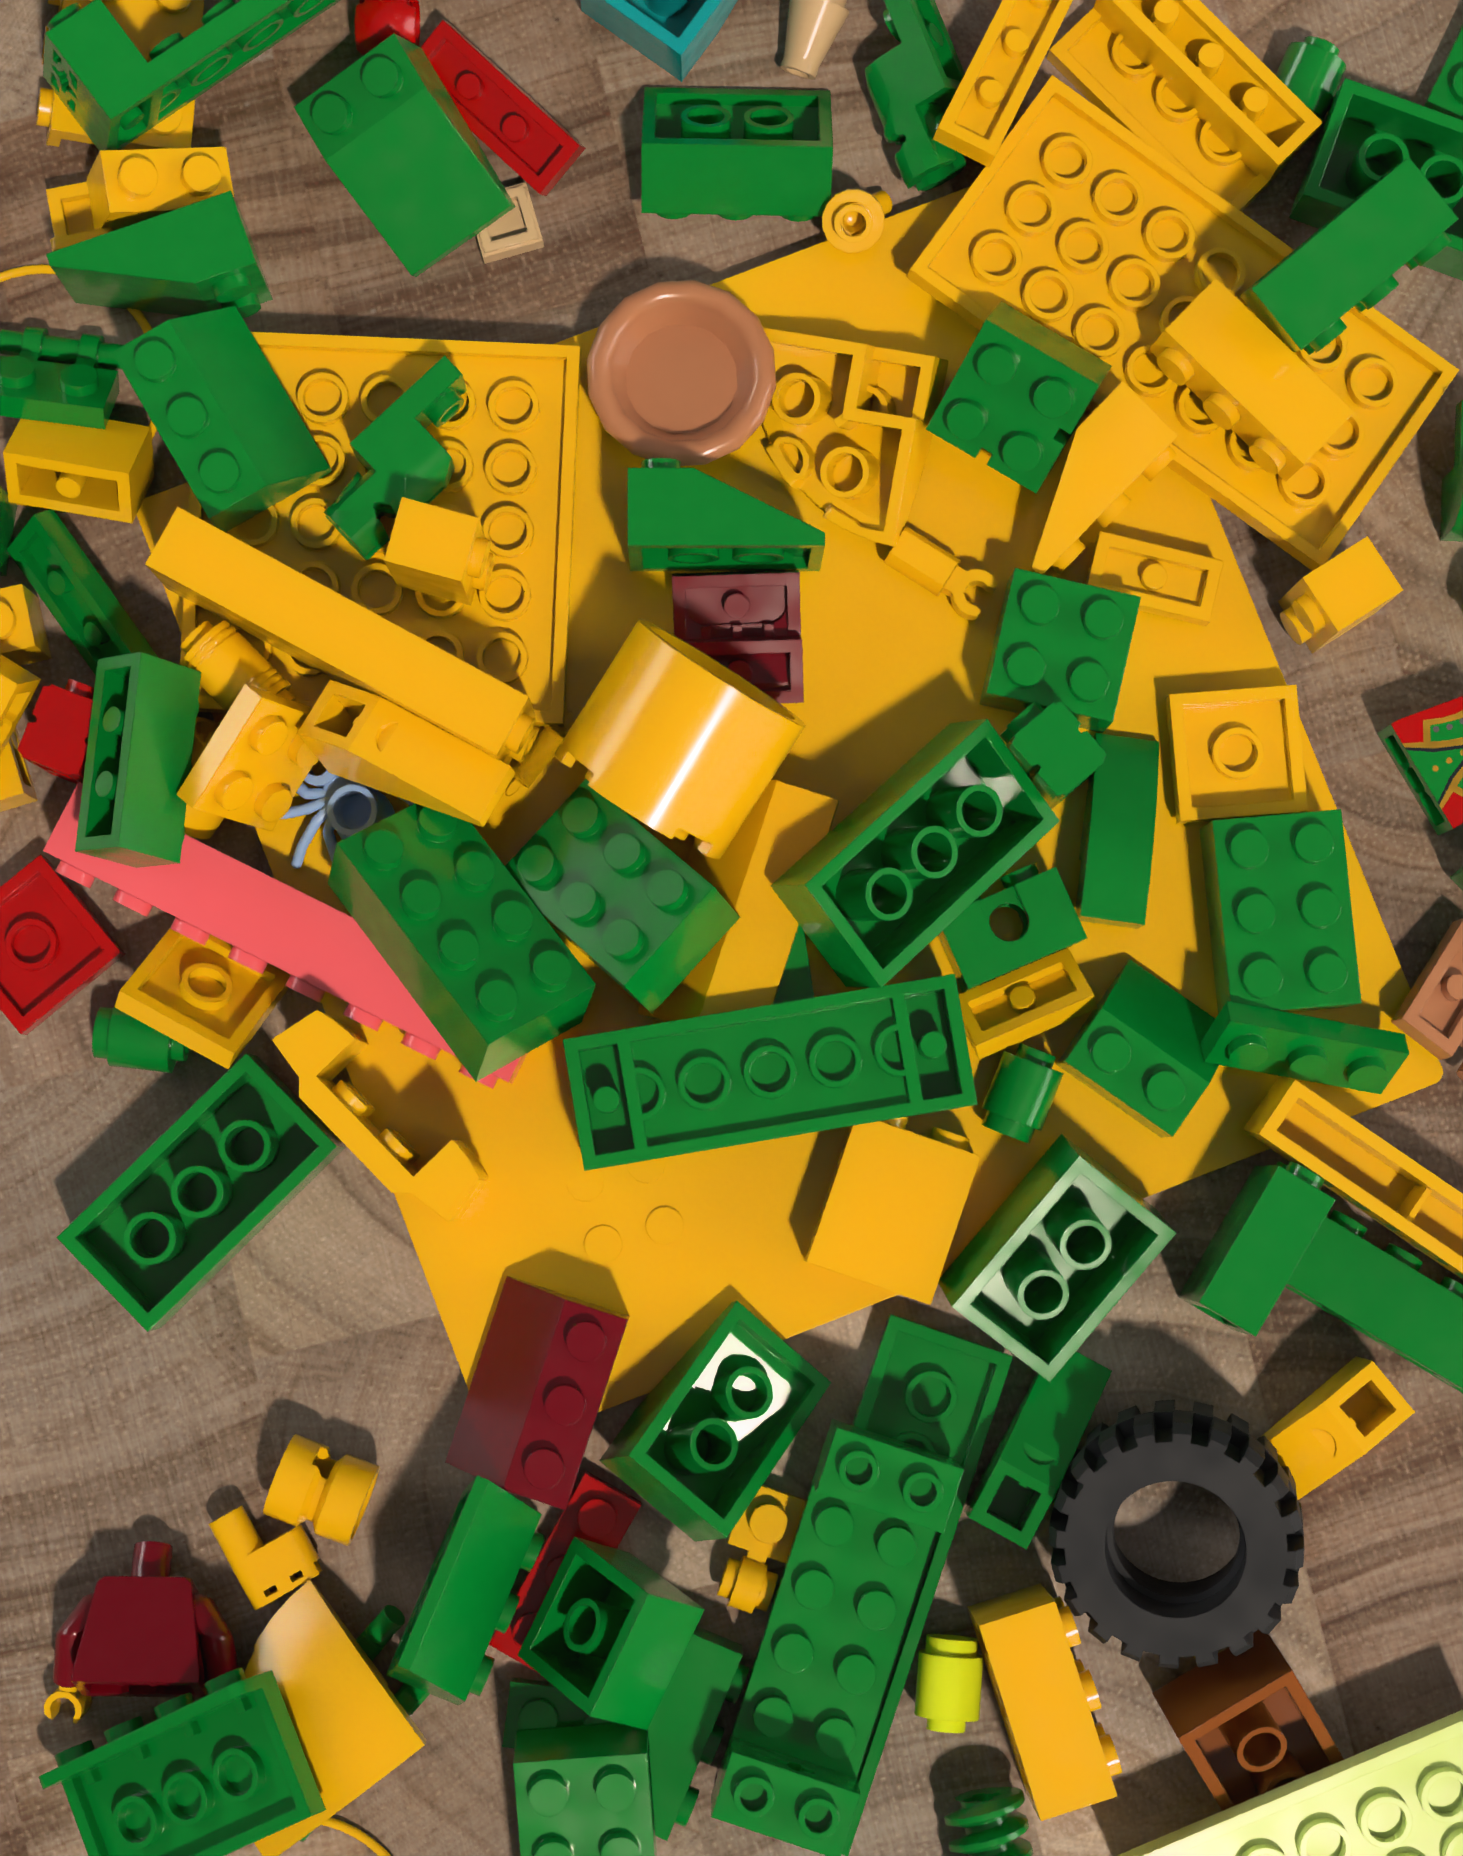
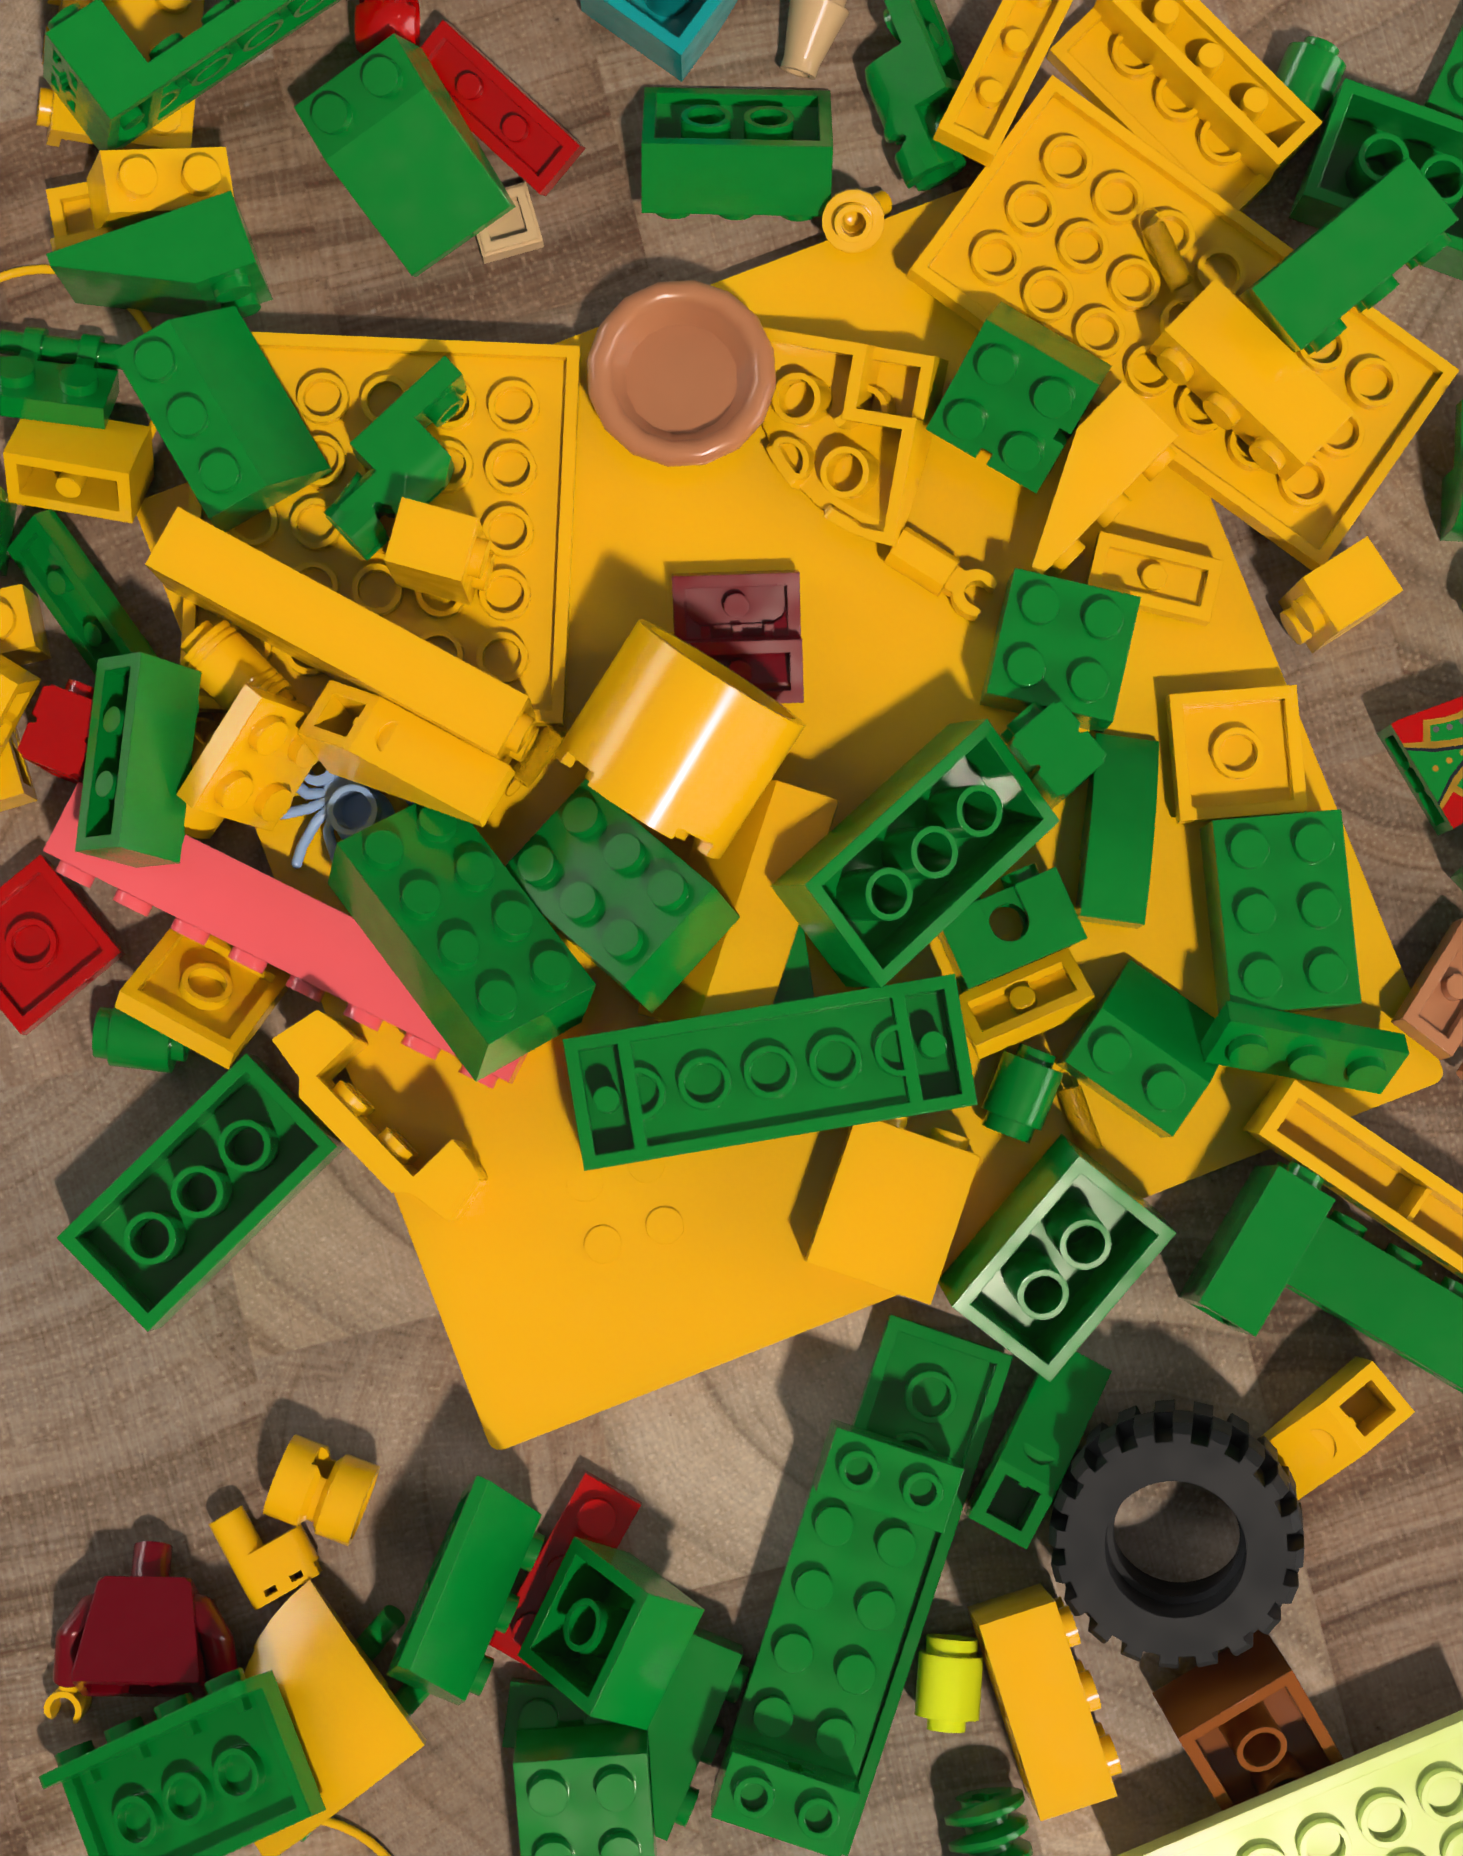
dark red slope [445,1276,630,1510] -> none
green slope [599,1301,832,1542] -> none
green slope [628,458,825,571] -> none
yellow plate [717,1485,806,1614] -> none
none -> yellow piece [1057,1069,1103,1165]
none -> yellow piece [1139,207,1197,306]

